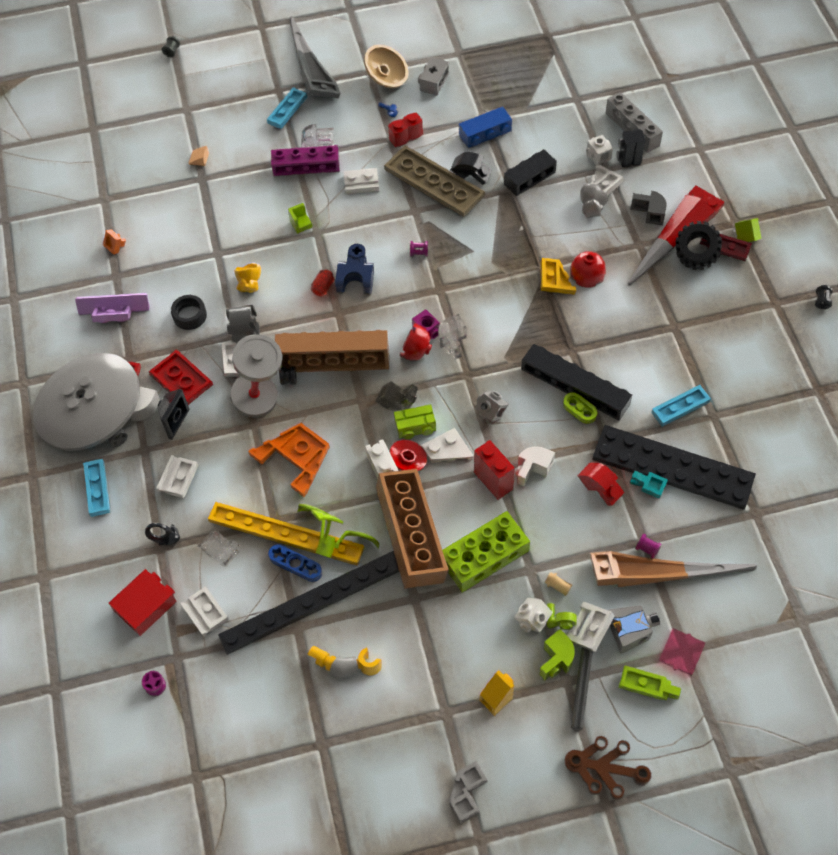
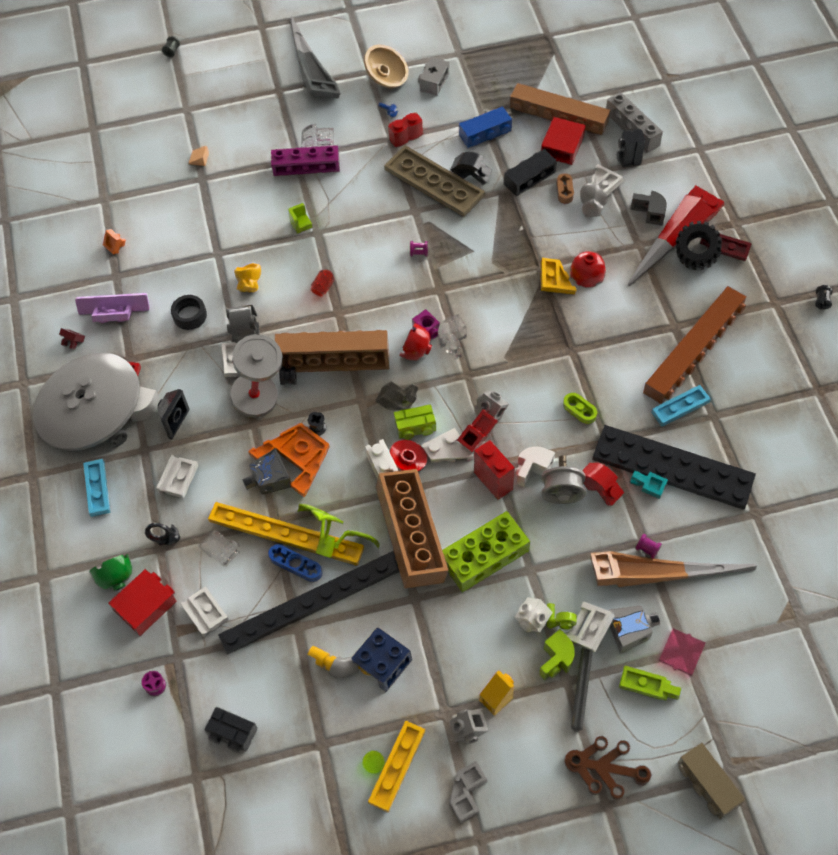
red tile [149,349,213,405] -> none
medium azure plate [267,87,307,129] -> none
dark blue piece [335,243,374,294] -> none
white plate [344,168,379,194] -> none
black brick [521,344,632,421] -> none
tan pin [545,572,572,596] -> none
white brick [586,135,613,165] -> none
lime panel [735,218,761,242] -> none
none -> dark red tile [59,328,85,349]
none -> green cylinder [89,554,132,591]
none -> black brick [204,707,257,752]
none -> dark grey torso [242,448,291,495]
none -> black bush [307,412,326,436]
none -> dark blue bracket [351,627,413,692]
none -> clear neon green tile [362,751,385,774]
none -> yellow plate [368,720,426,813]
none -> light grey brick [449,710,488,744]
none -> red brick [457,409,499,452]
none -> medium nougat brick [510,83,610,135]
none -> red brick [541,117,586,165]
none -> light grey wheel [541,455,586,504]
none -> medium nougat beam [556,173,574,204]
none -> dark orange brick [643,286,747,404]
none -> dark tan brick [677,742,746,819]

